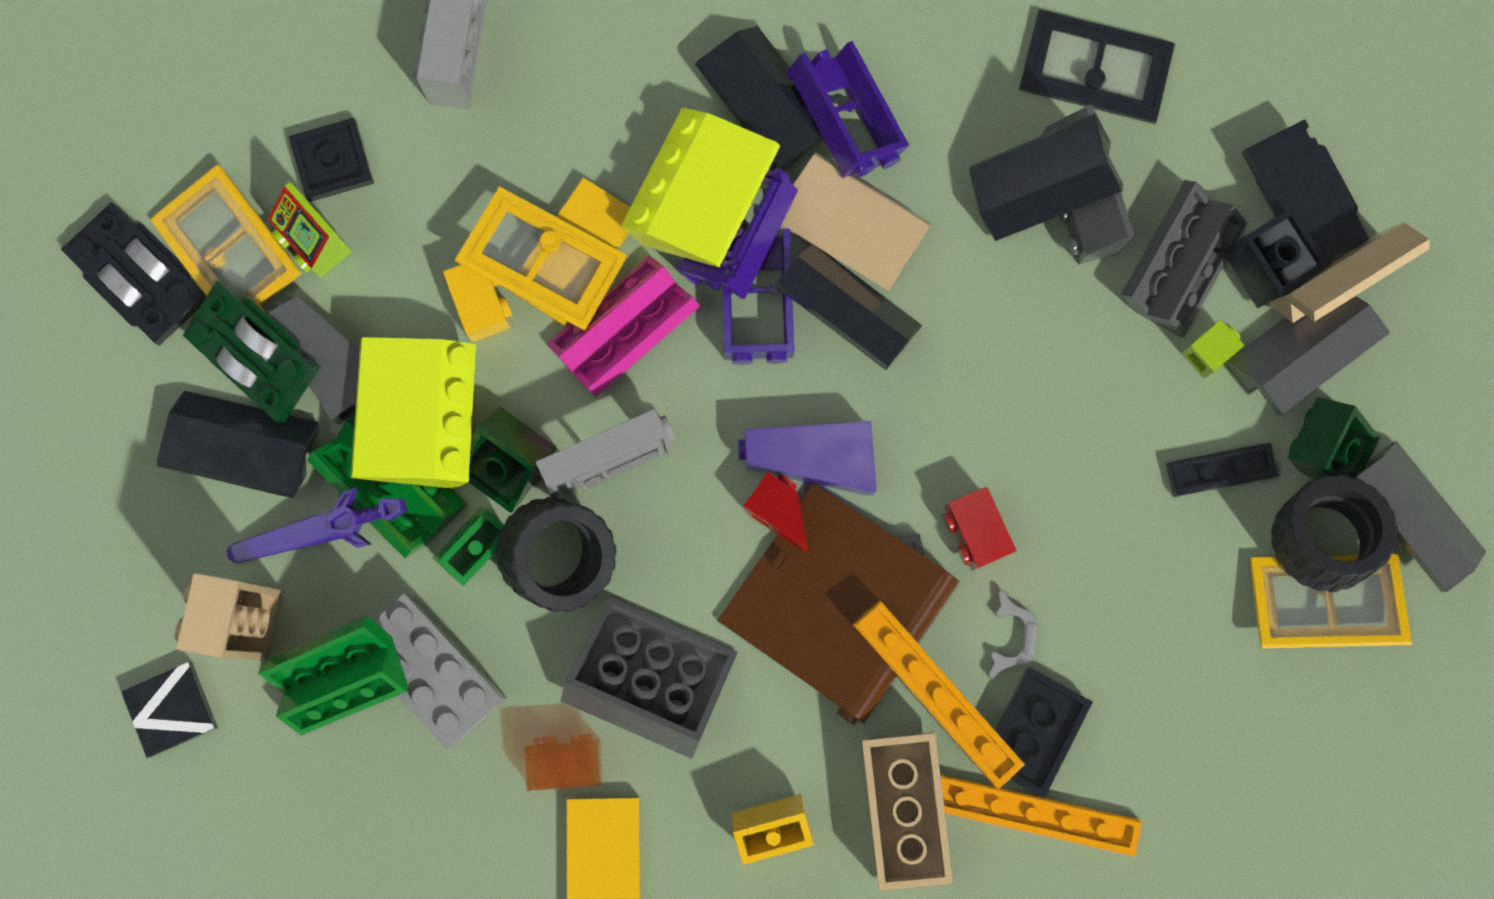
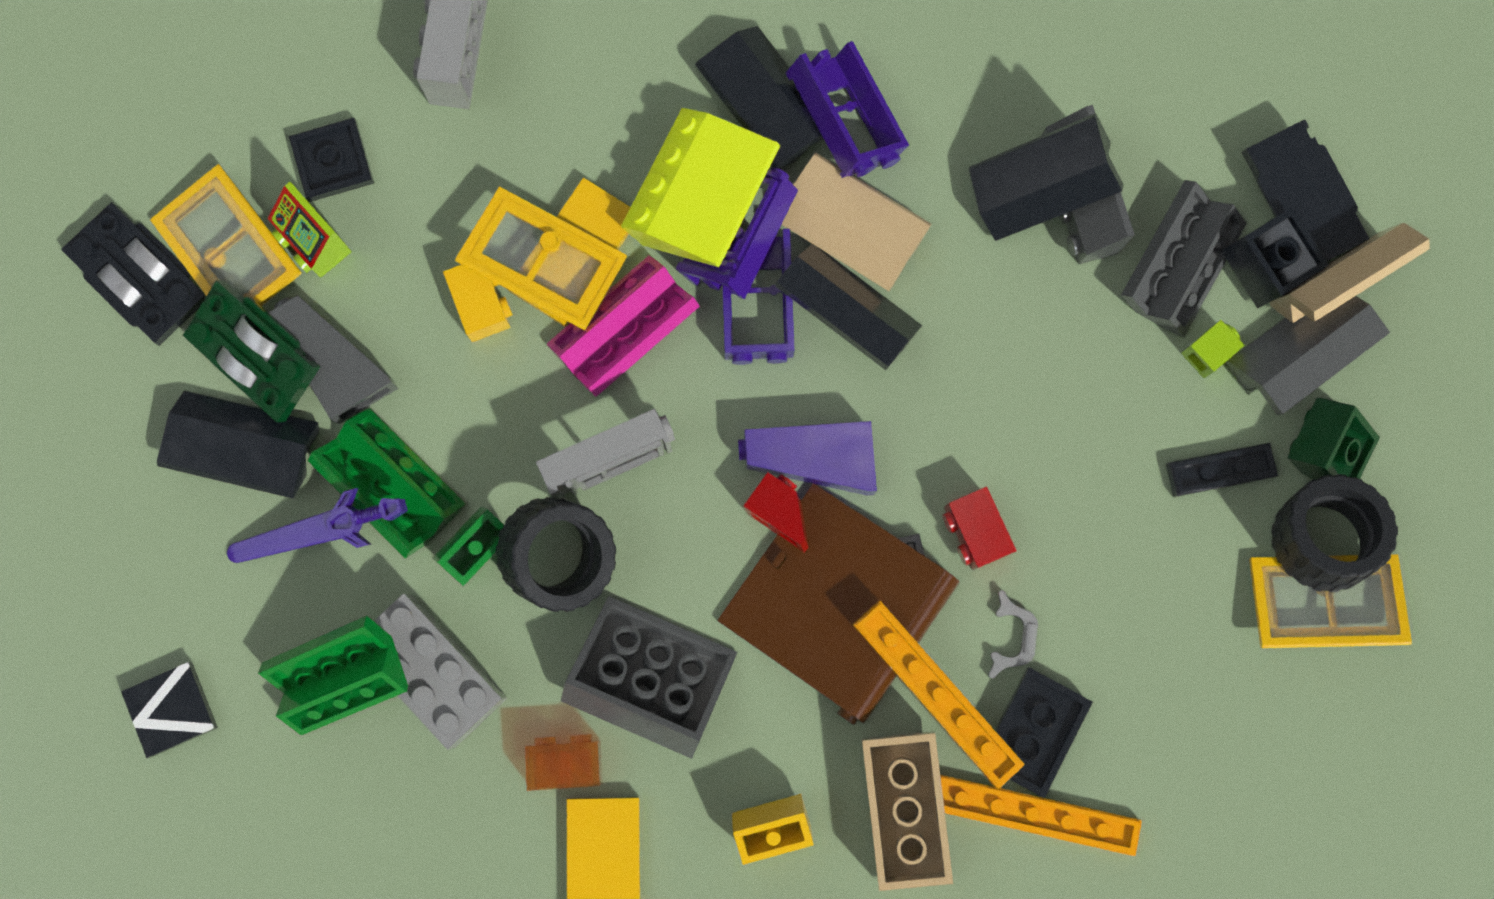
tan brick [174,573,283,660] -> none
neon yellow slope [351,337,476,489] -> none
dark green slope [469,407,557,513] -> none
black door [1019,9,1175,124] -> none
dark grey slope [1353,441,1486,592] -> none

